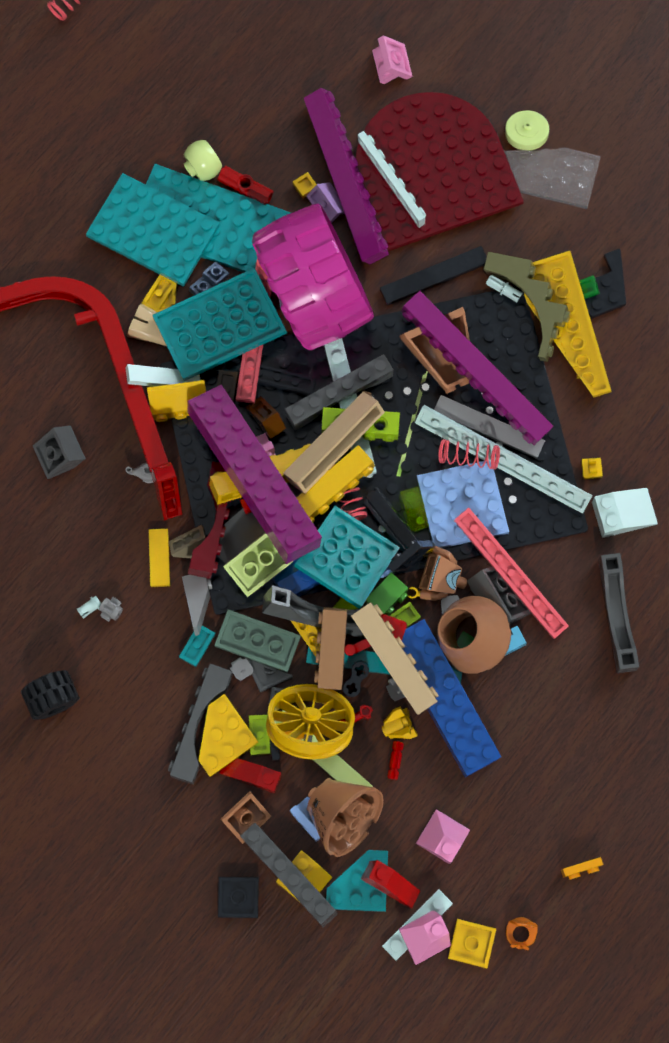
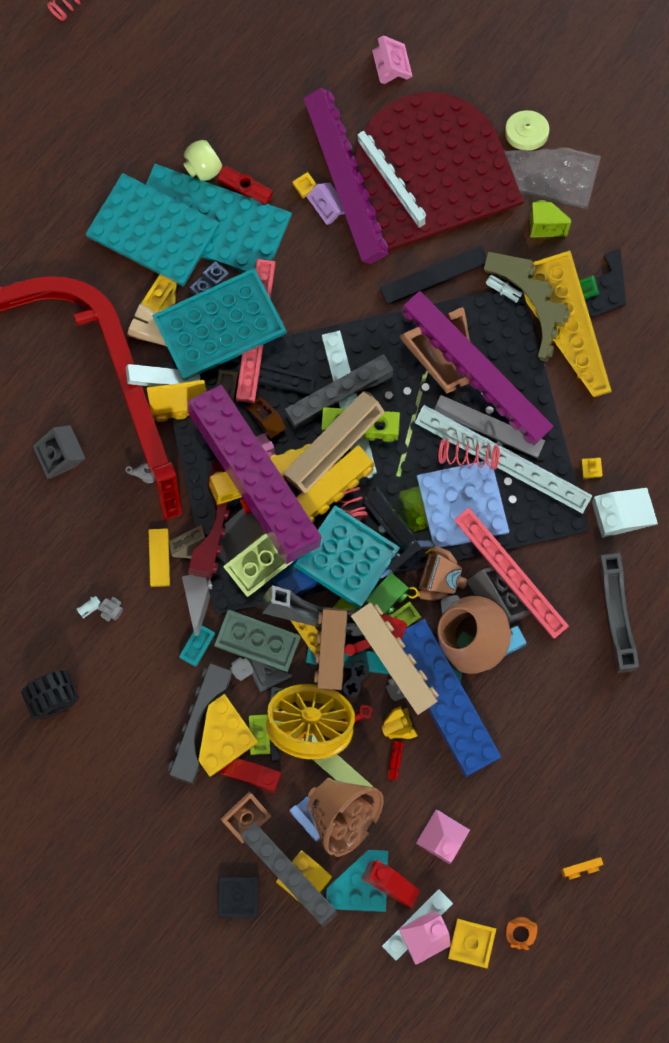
dark pink wheel [252,204,374,350] -> none
none -> lime slope [529,200,571,237]

